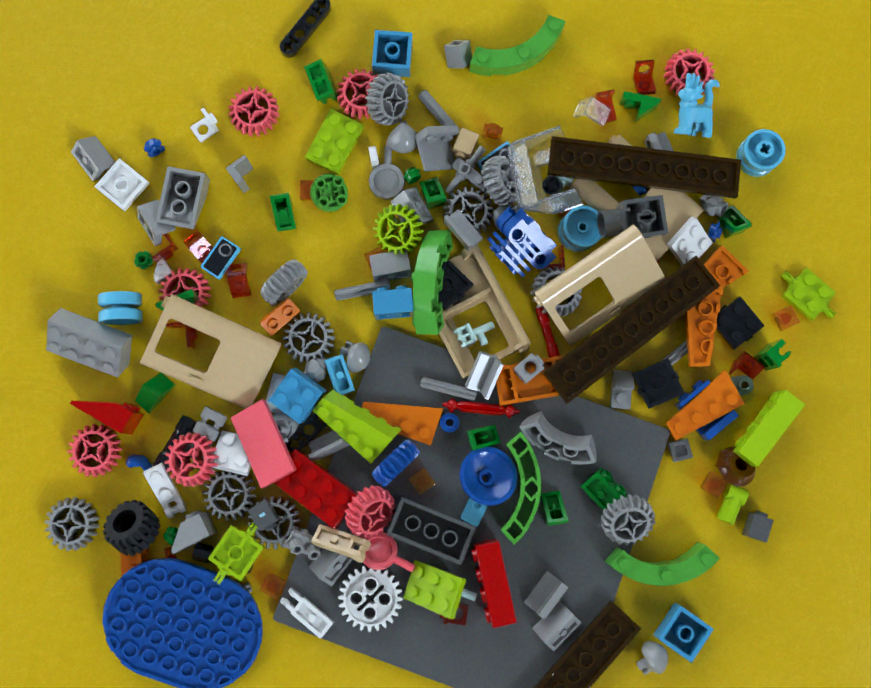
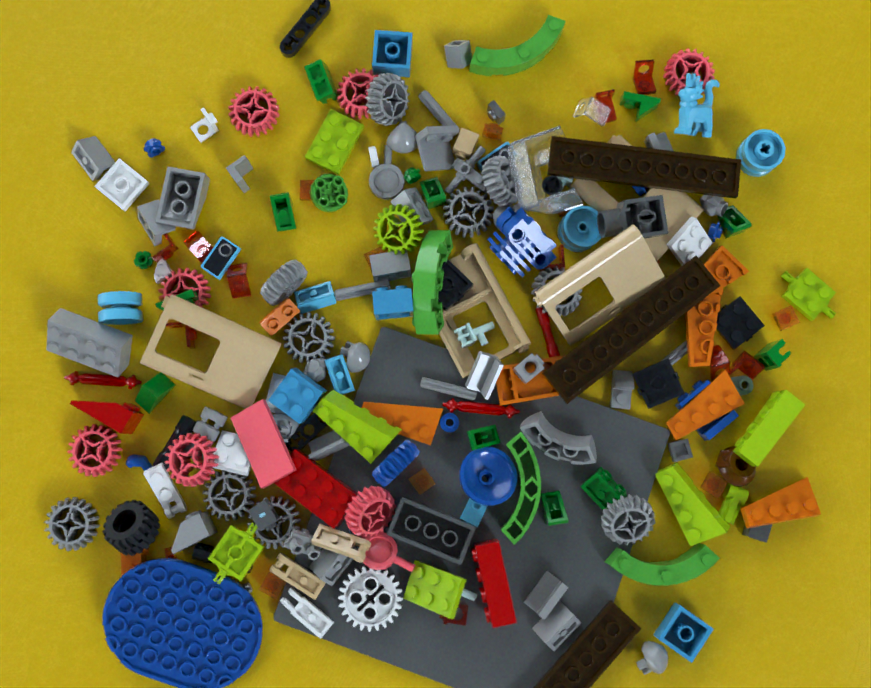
green plate [163,527,178,545] -> none
light grey panel [444,209,483,251] -> none
none -> red wheel [64,371,142,389]
none -> tan plate [269,552,326,600]
none -> medium azure slope [294,281,337,314]
none -> flat silver plate [487,100,506,125]
none -> lime wedge [655,462,730,546]
none -> clear red bracket [710,345,730,381]
none -> orange wing [740,477,821,528]

